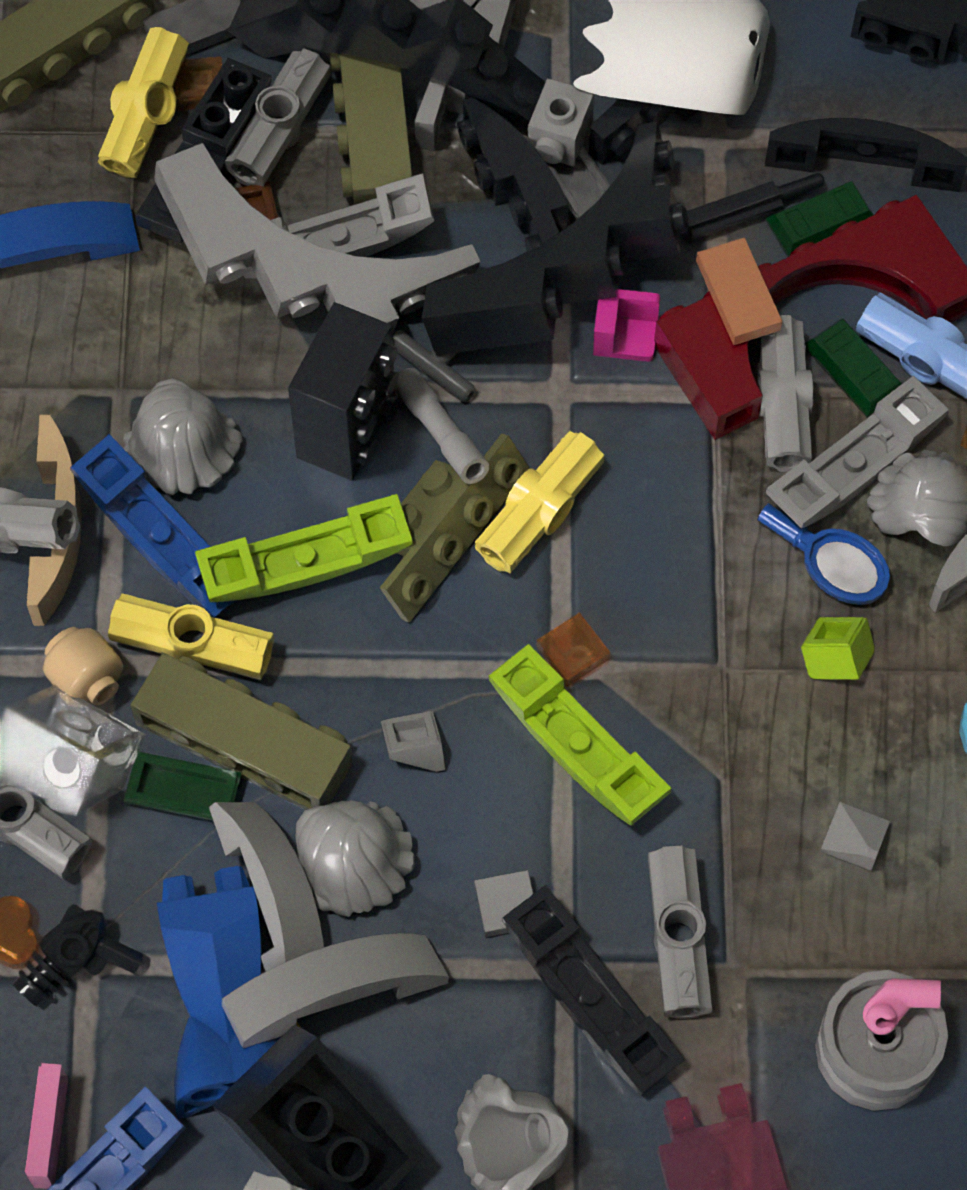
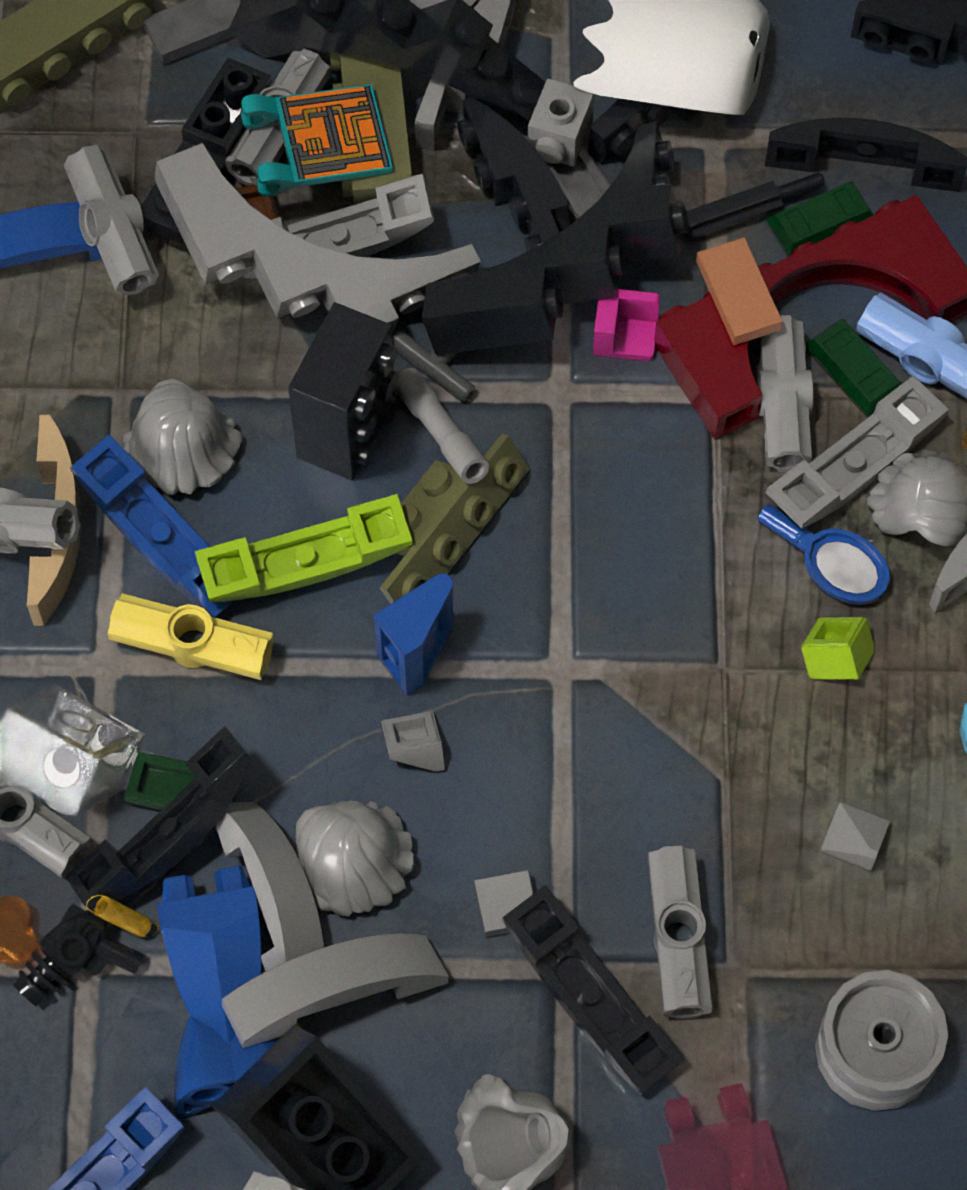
bright pink tile [25,1063,68,1189] -> none
tan head [43,627,123,706] -> none
light yellow piece [97,27,189,178] -> none
olive brick [130,652,353,810] -> none
clear orange tile [174,57,223,111] -> none
light yellow piece [475,431,605,573] -> none
lime slope [488,644,672,826] -> none
clear orange tile [536,612,610,687] -> none
bright pink arm [863,978,941,1035] -> none
none -> light grey piece [64,145,159,296]
none -> black slope [66,726,251,910]
none -> yellow piece [86,895,159,938]
none -> flag [241,84,393,197]
none -> blue tile [374,574,454,696]

